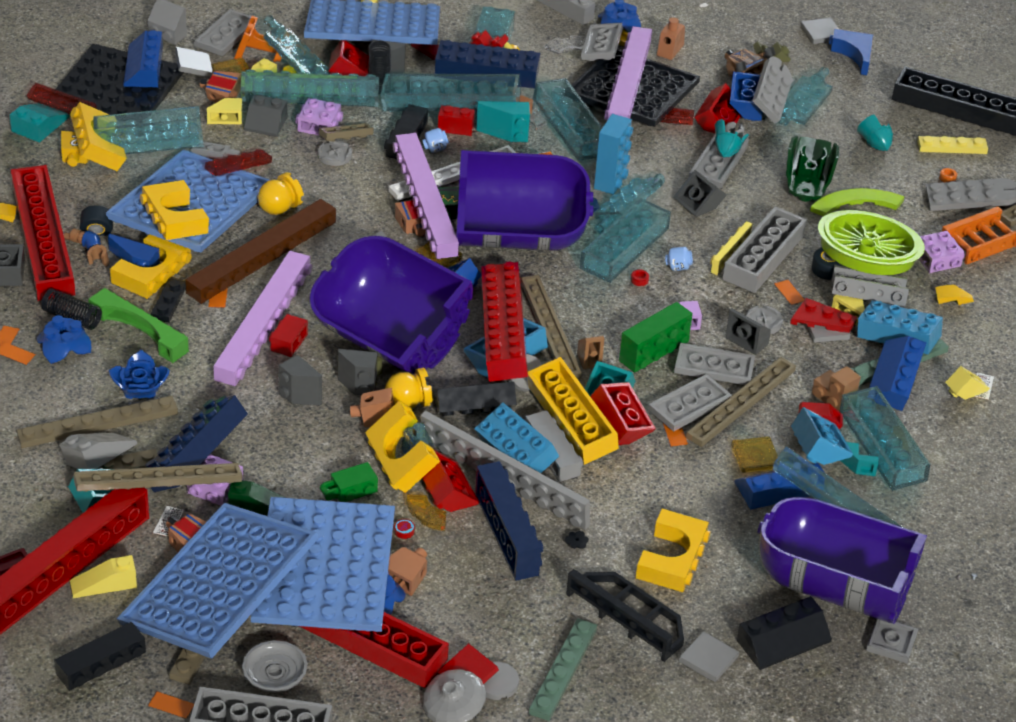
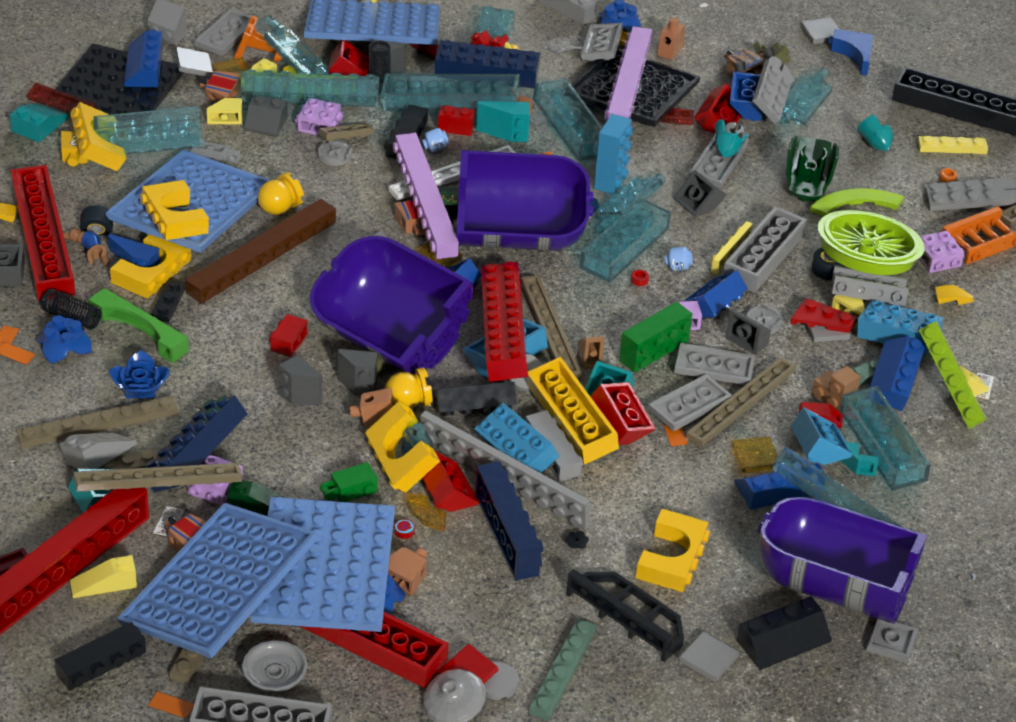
clear red plate [205,149,272,176] -> none
orange sticker [208,288,228,307] -> none
lavender brick [213,251,312,386] -> none
orange sticker [774,280,805,305] -> none
none -> blue slope [682,270,748,318]
none -> lime plate [919,321,987,429]

